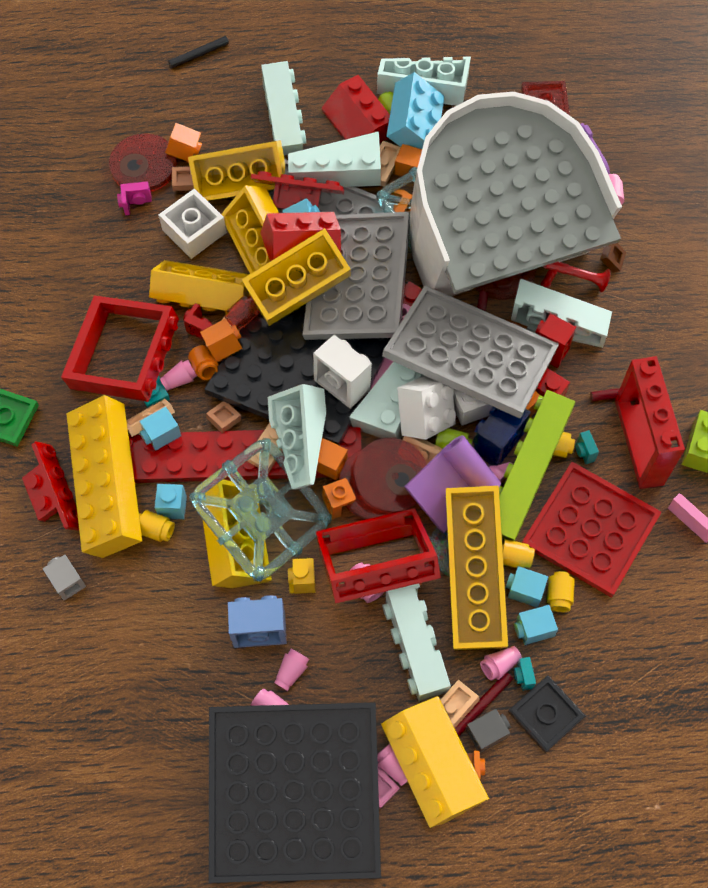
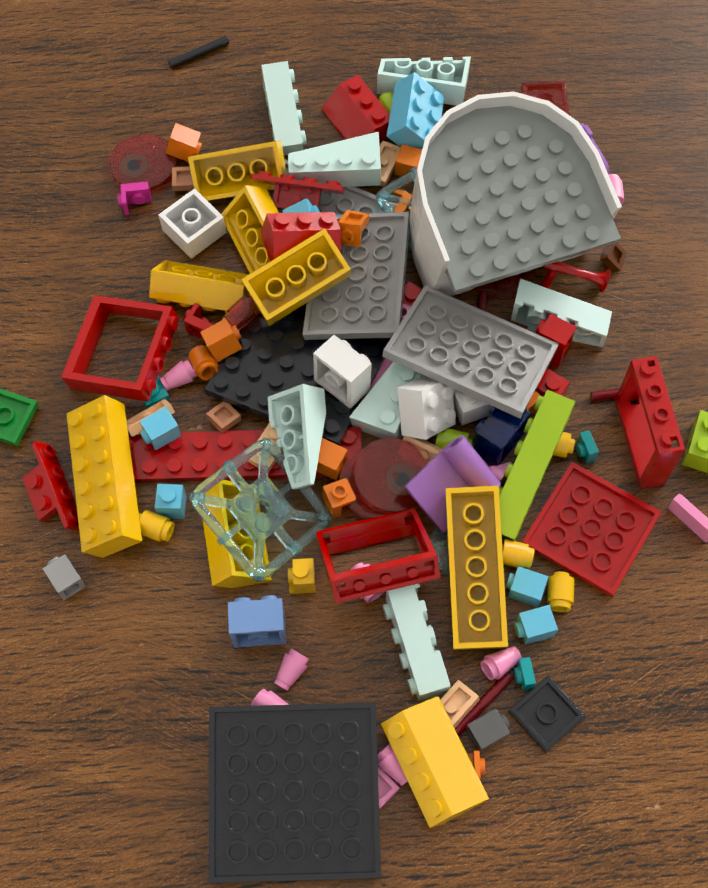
none -> orange bracket [338,210,369,247]

